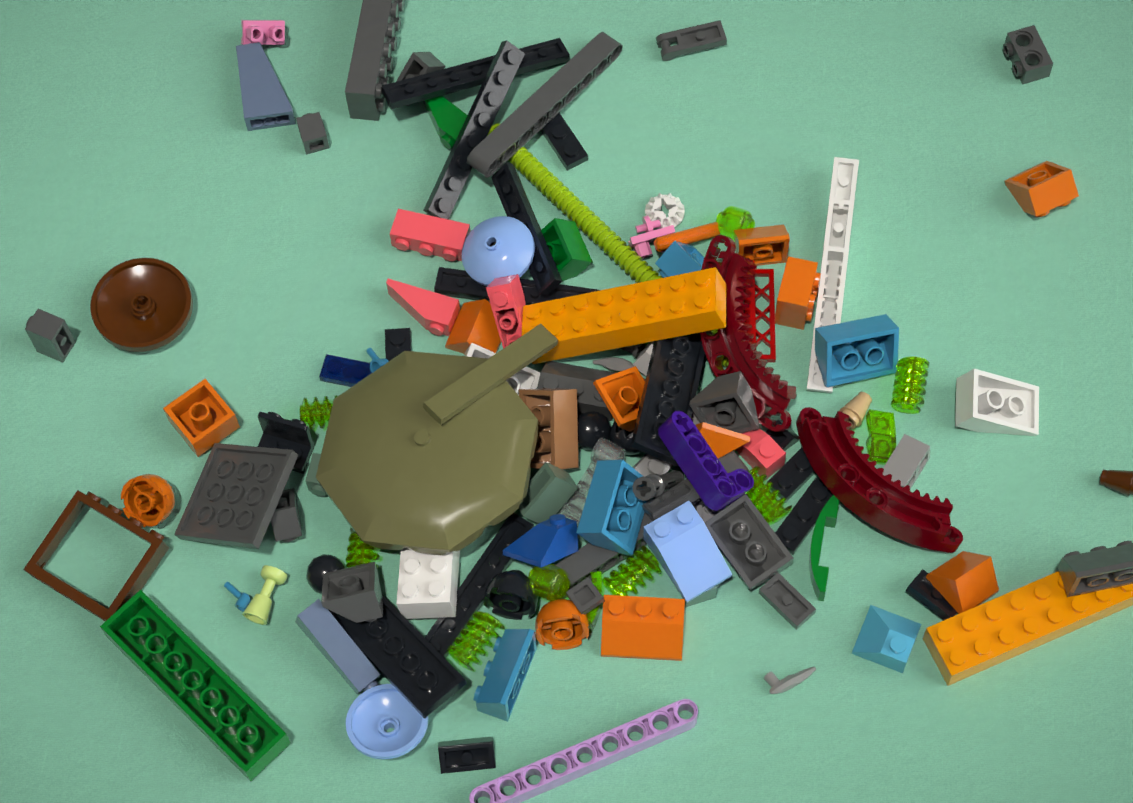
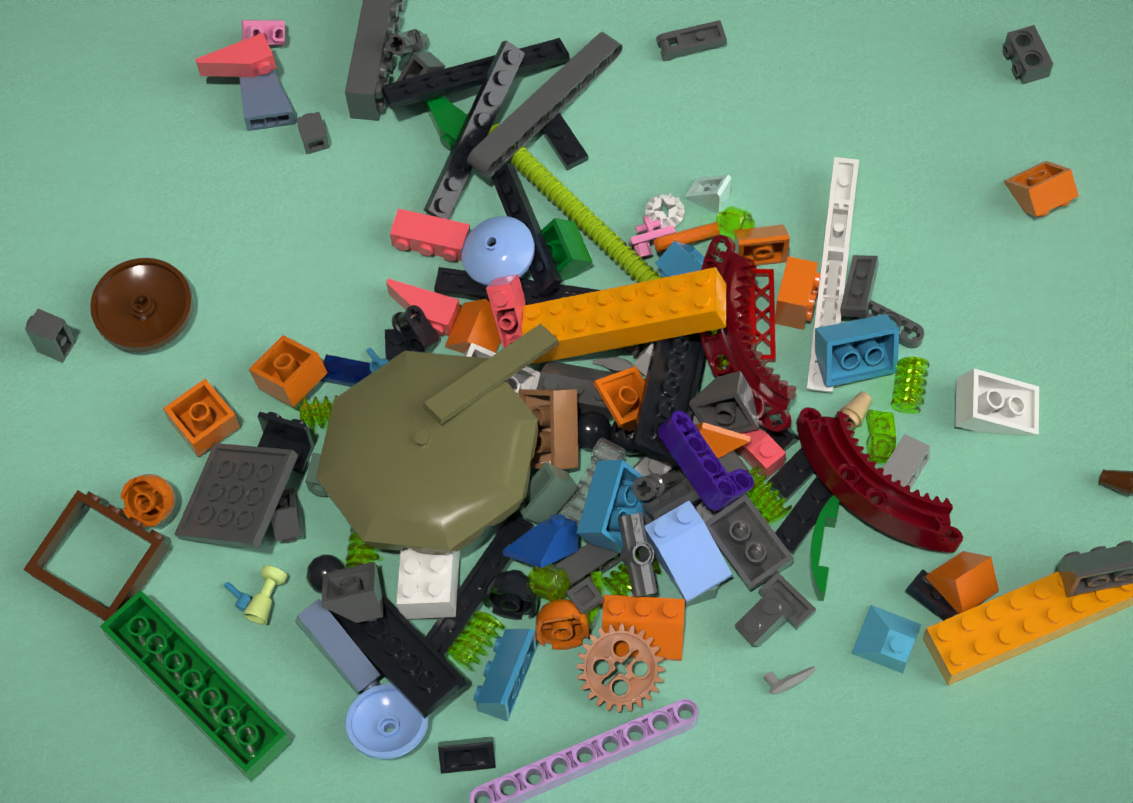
none -> coral slope [195,33,277,77]
none -> orange brick [249,335,328,408]
none -> dark grey piece [386,29,429,56]
none -> black piece [392,305,439,353]
none -> nougat gear [576,623,665,712]
none -> dark grey piece [618,512,657,597]
none -> light aqua slope [685,174,731,214]
none -> dark grey brick [734,588,798,646]
none -> dark grey plate [840,255,879,317]
none -> dark grey beam [855,300,924,349]

